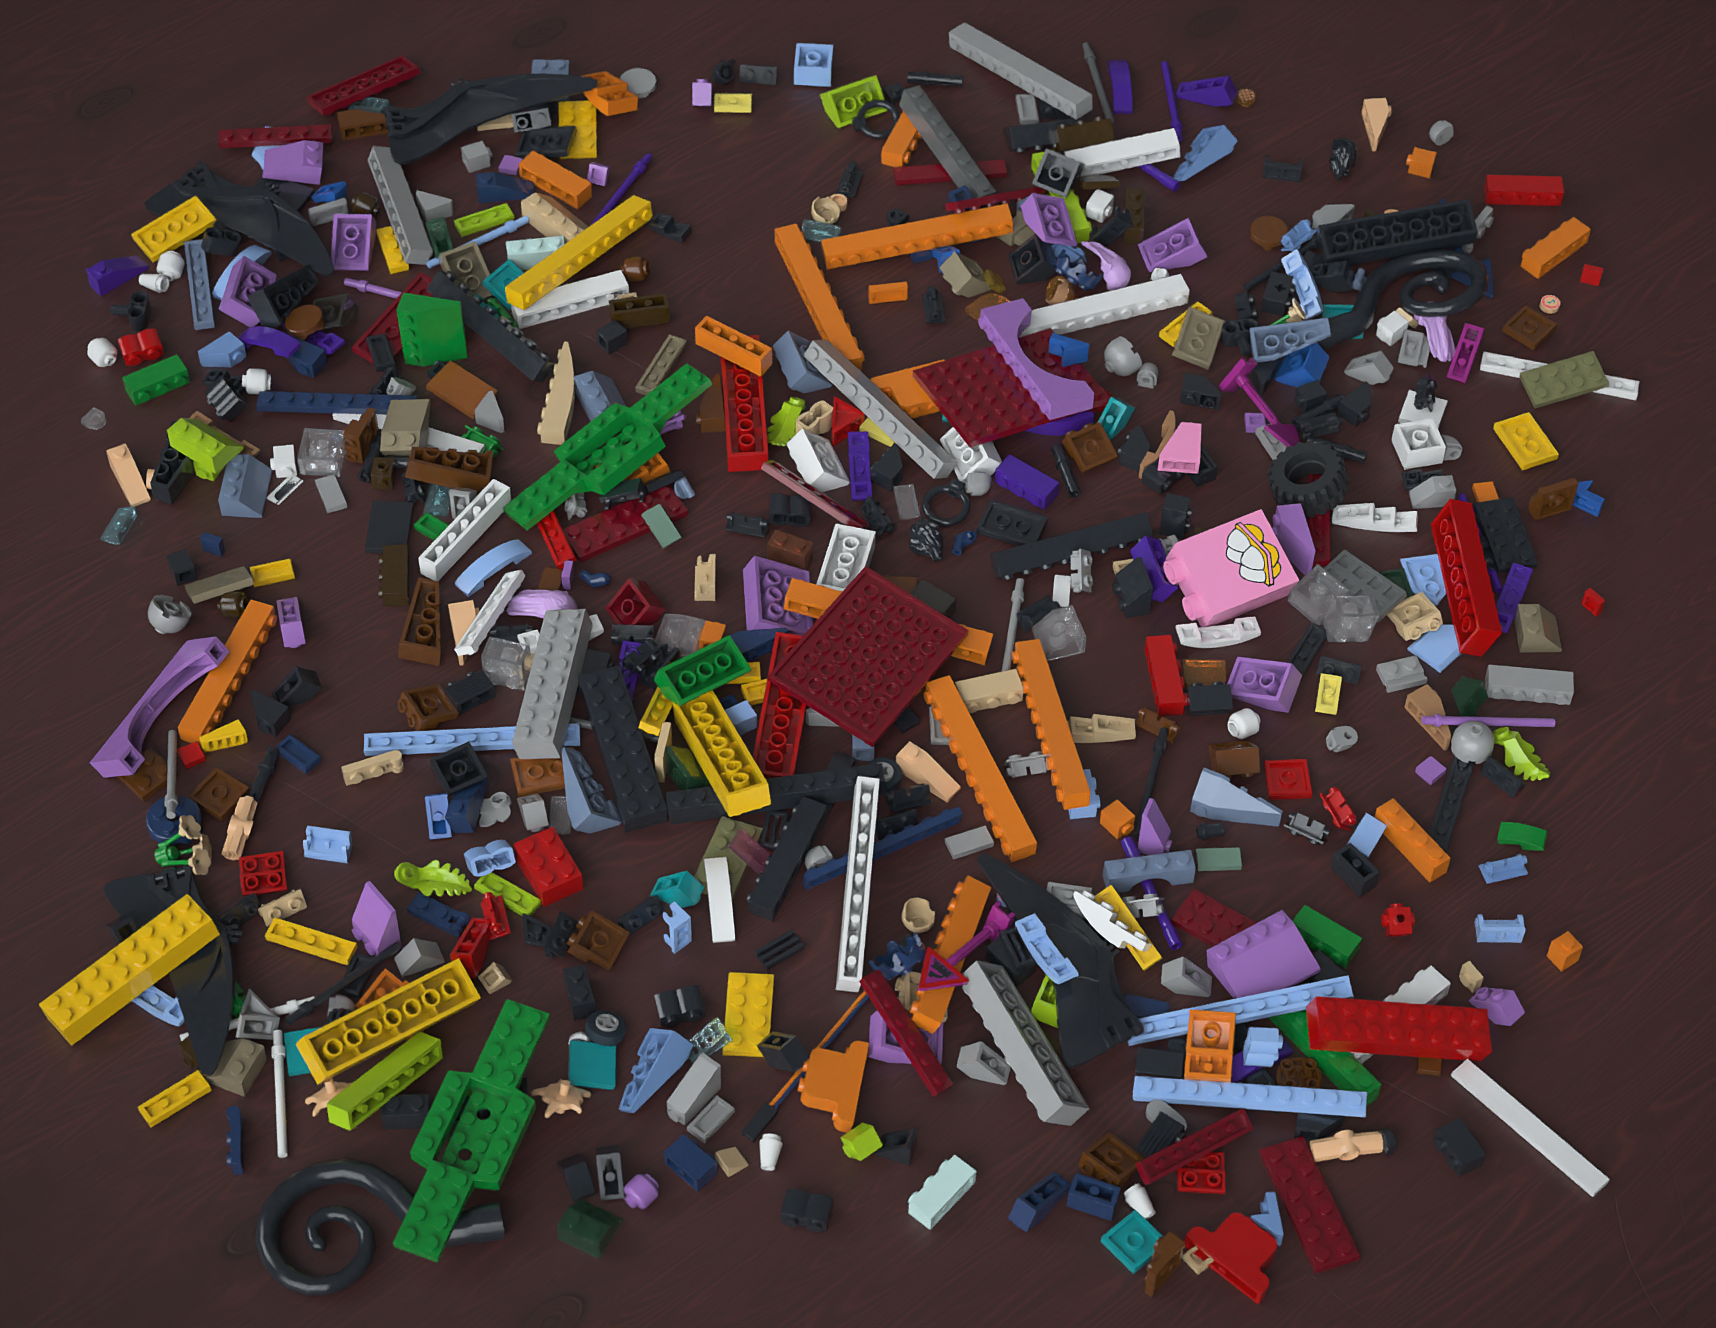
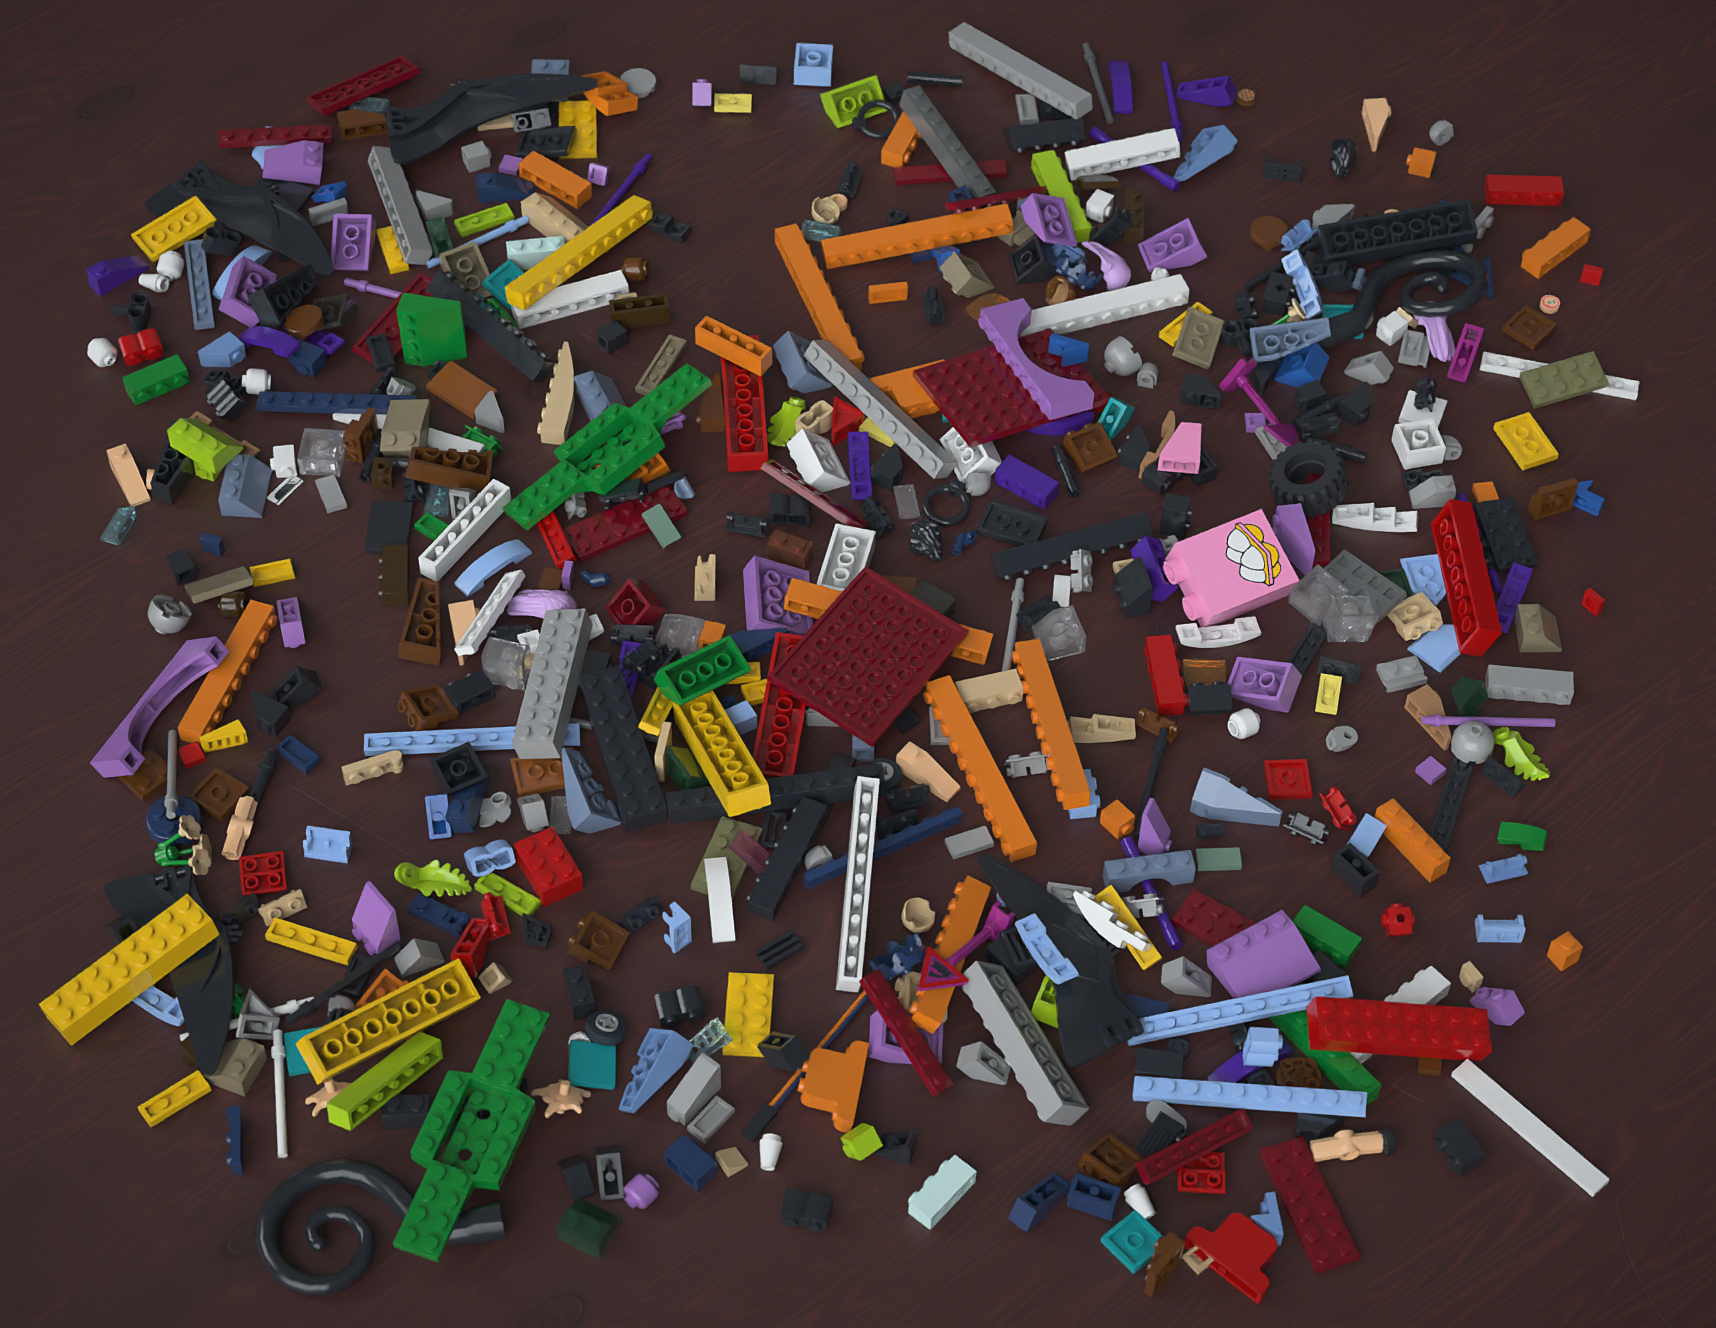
clear tile [81,407,106,429] -> none
dark brown head [350,192,380,217] -> none
black hinge [544,910,578,959] -> none
teal slope [650,871,704,908] -> none
black piece [711,59,736,85] -> none
clear yellow tile [982,269,1006,294] -> none
black slope [1032,148,1085,198] -> none
dark brown brick [1053,116,1115,153] -> none
orange slope [1184,1009,1236,1083] -> none
reddish brown slope [1208,740,1260,778] -> none

